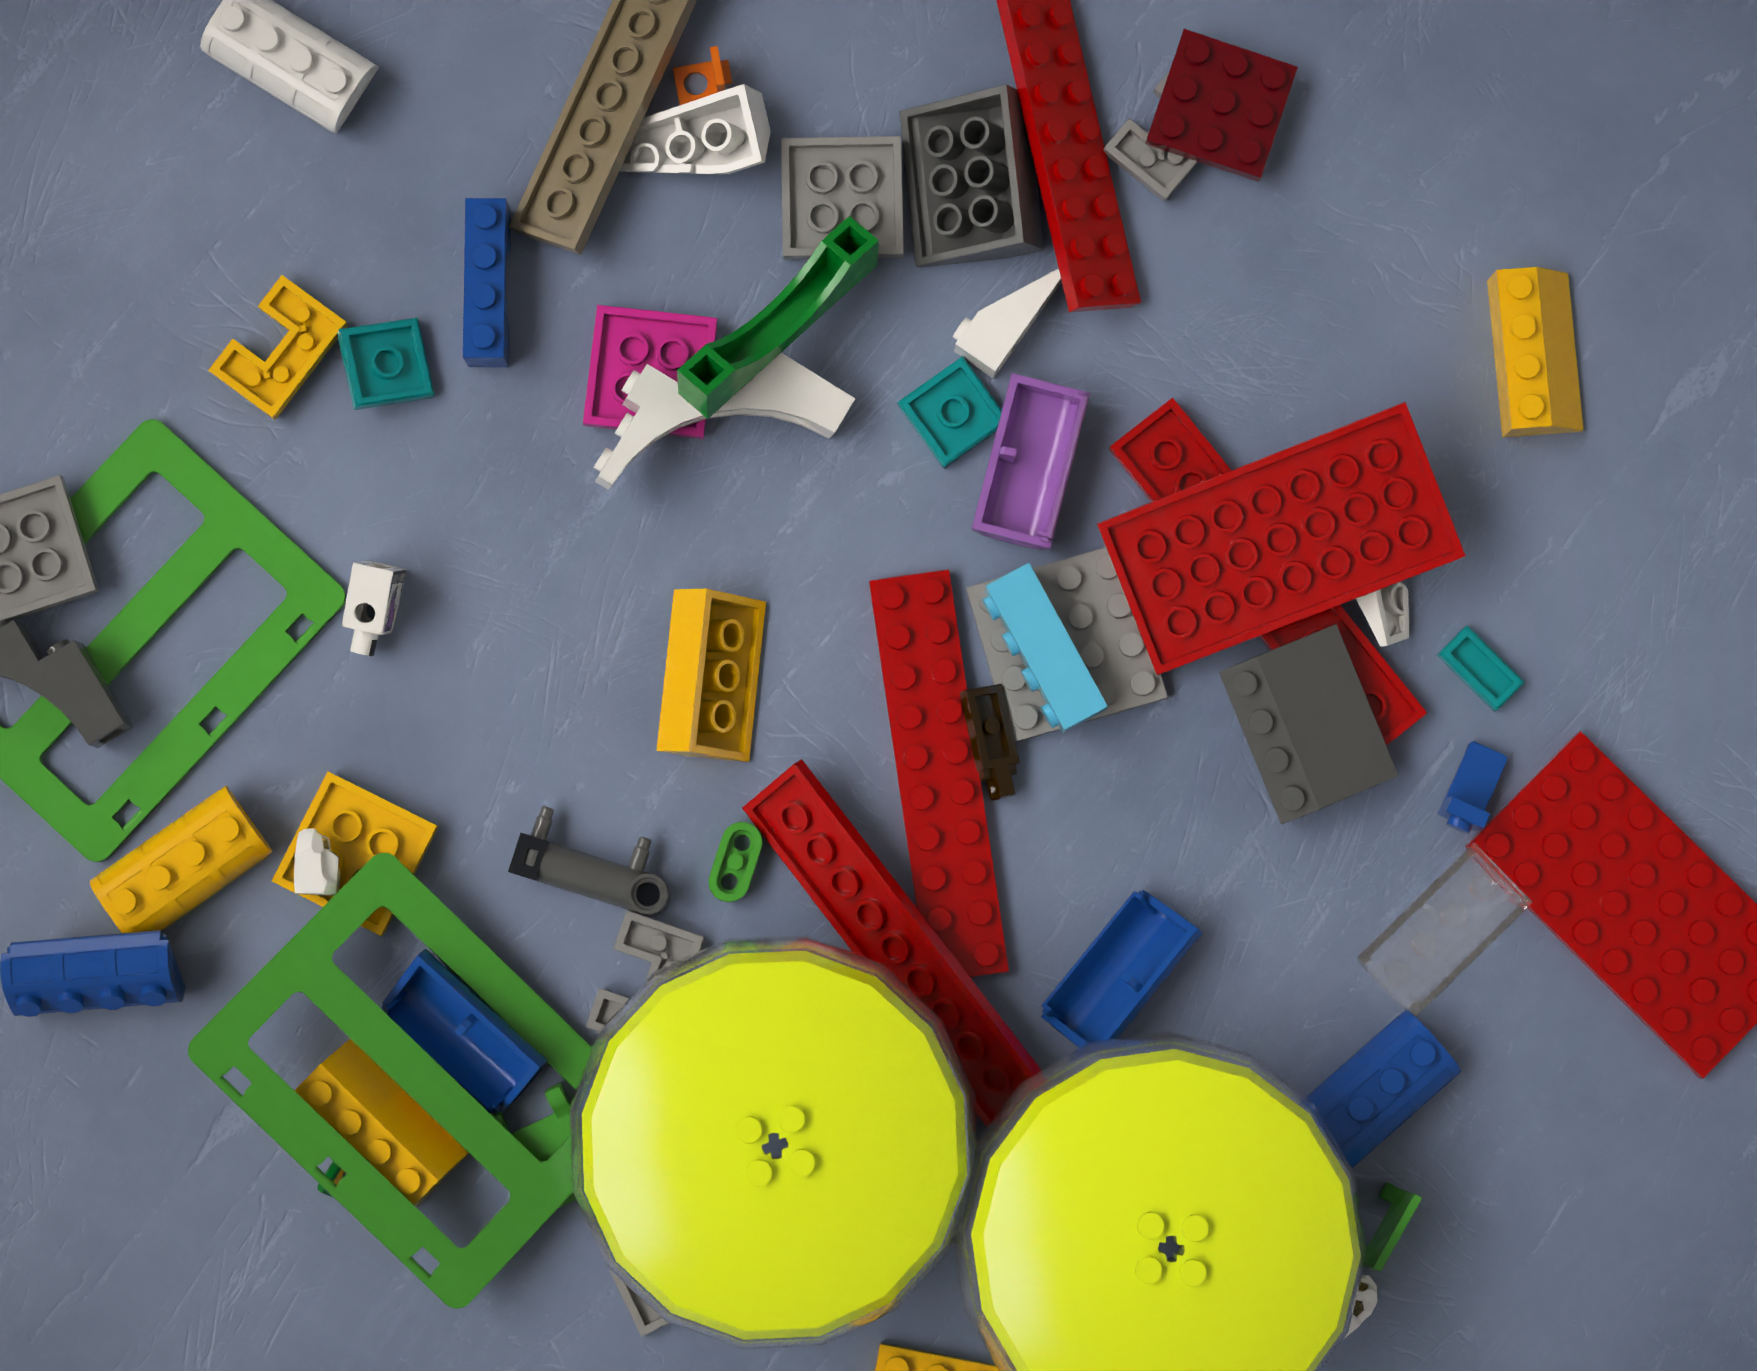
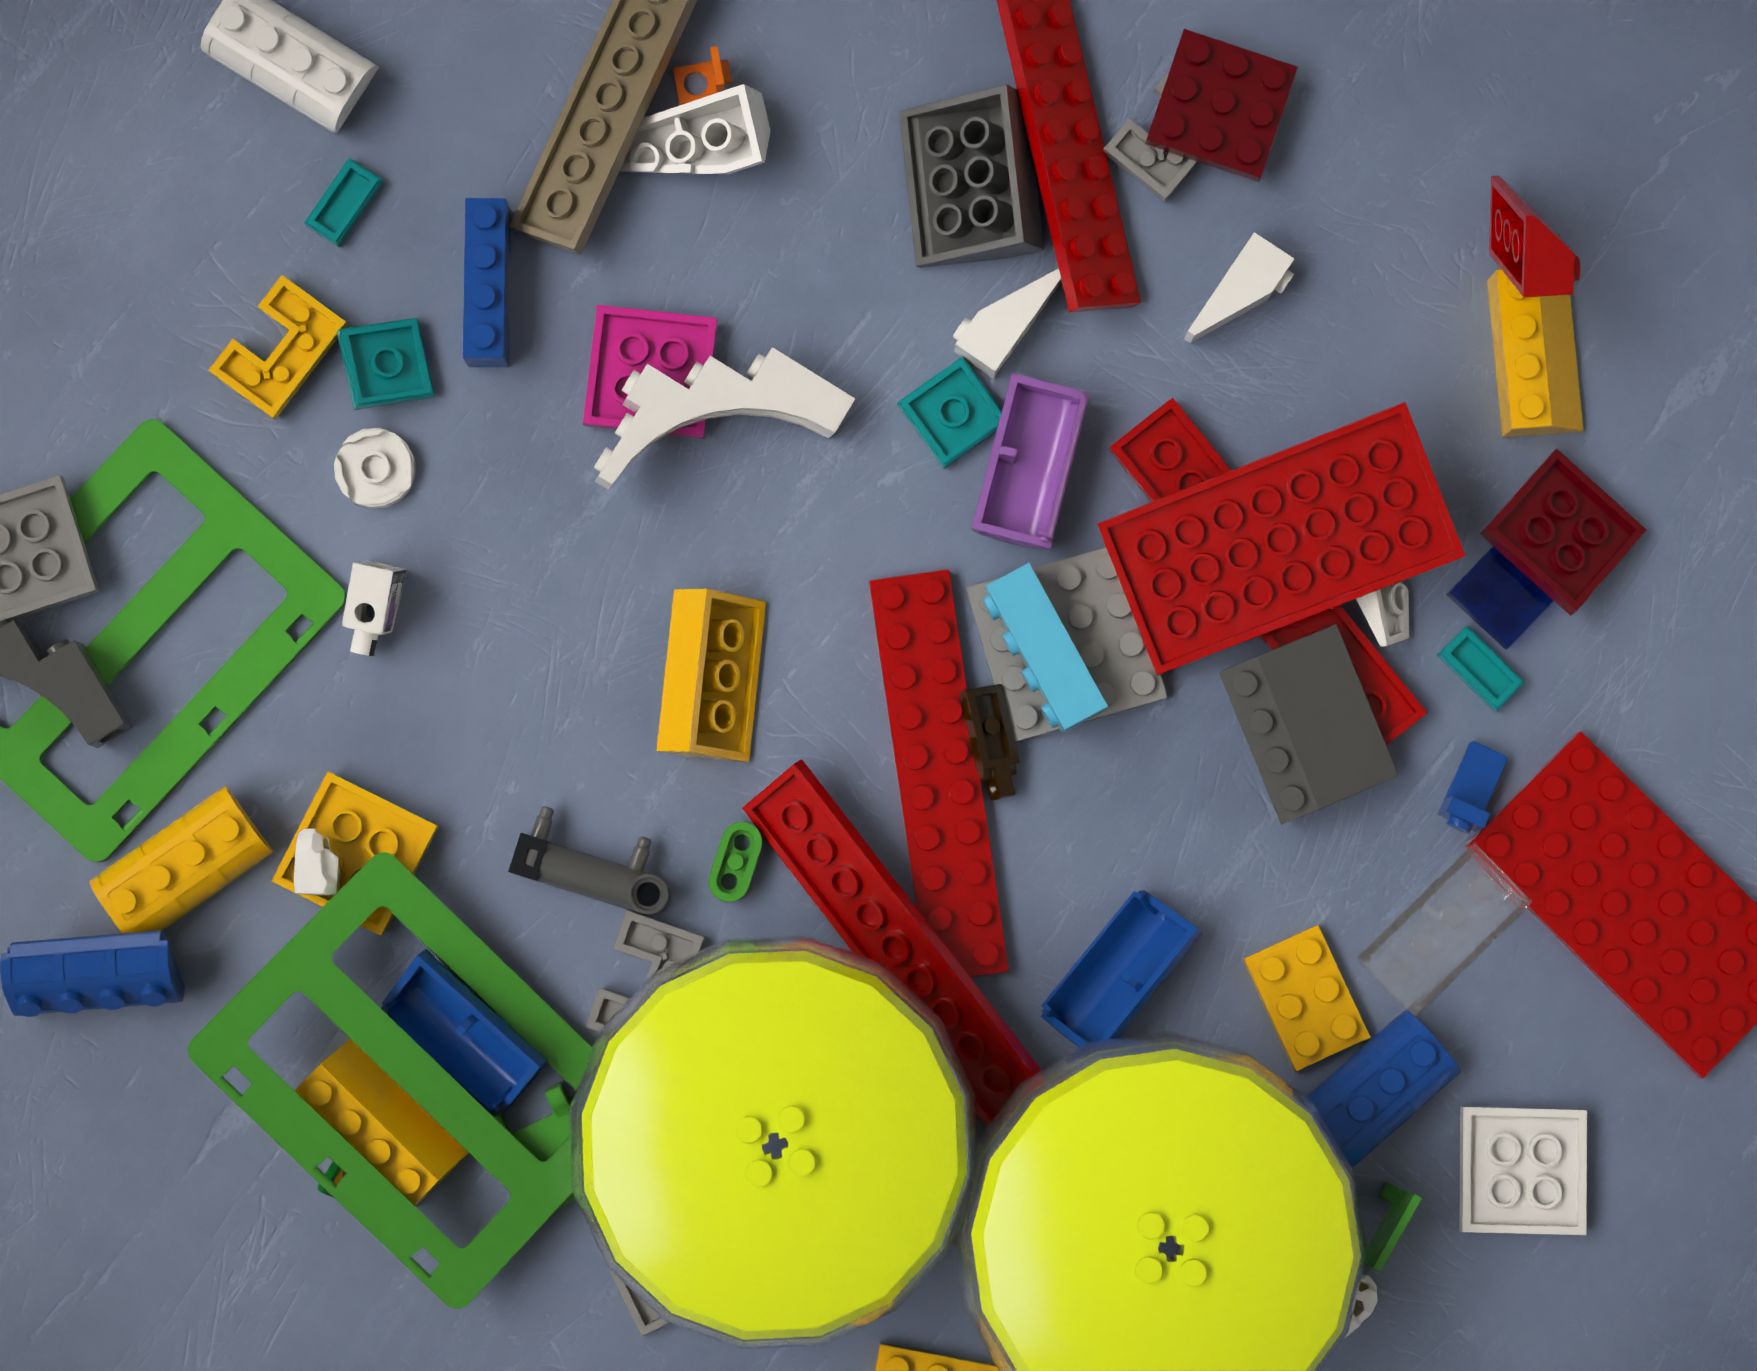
green arch [677,216,879,419] -> none
light grey plate [781,136,904,260] -> none
none -> teal tile [304,158,384,247]
none -> white tile [334,428,416,509]
none -> white slope [1184,232,1294,344]
none -> yellow plate [1242,925,1370,1071]
none -> clear blue plate [1446,546,1553,650]
none -> white plate [1459,1107,1587,1235]
none -> dark red plate [1480,448,1647,616]
none -> red slope [1489,175,1581,297]

